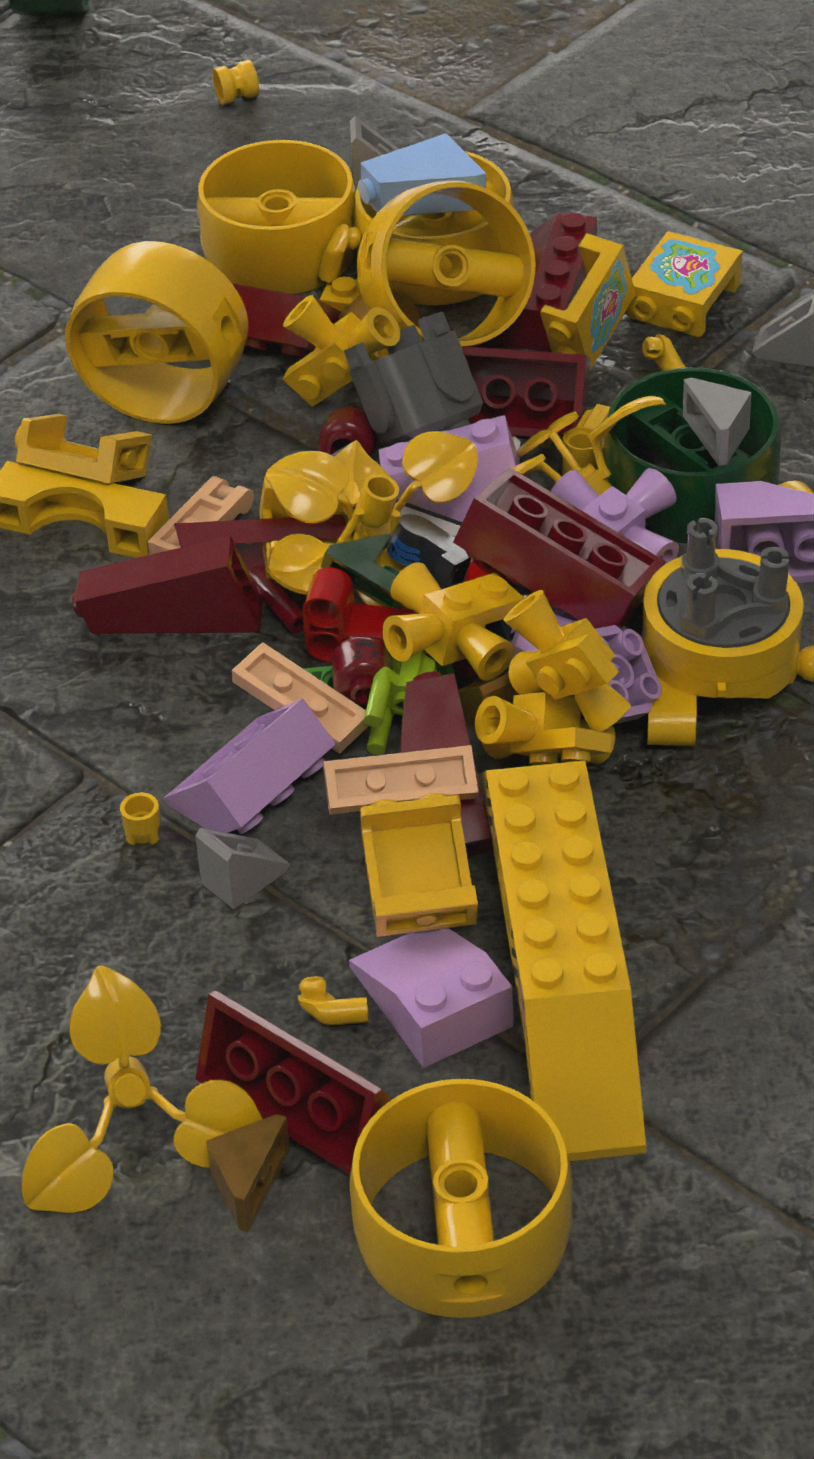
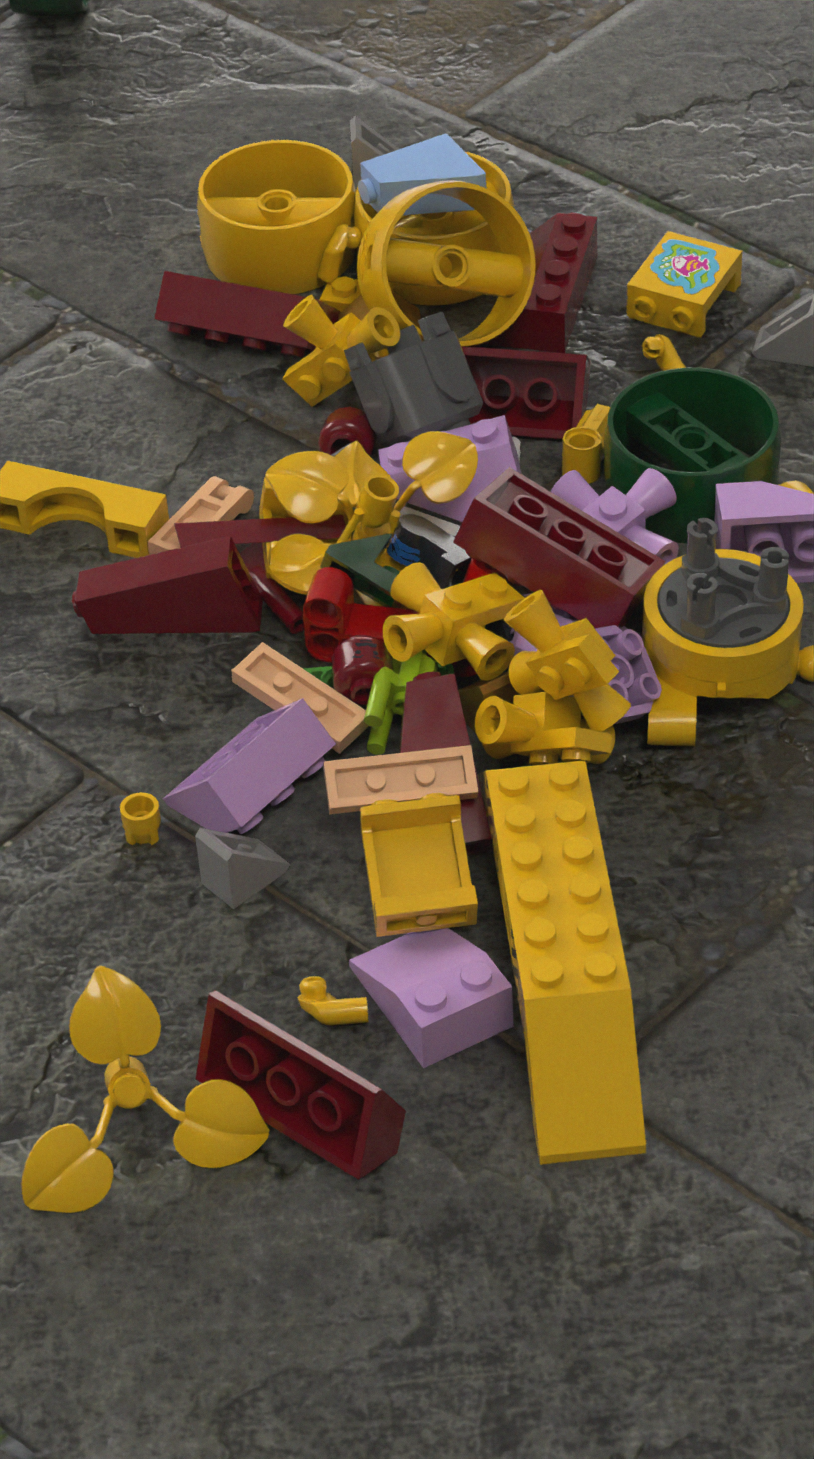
yellow panel [15,414,152,483] -> none
yellow cylinder [65,241,248,424] -> none
pearl gold slope [206,1114,290,1233] -> none
yellow wheel [212,60,260,105] -> none
yellow cylinder [350,1079,572,1318] -> none
yellow plant [488,396,666,496] -> none
yellow panel [540,233,636,370] -> none
light grey slope [683,378,752,466] -> none

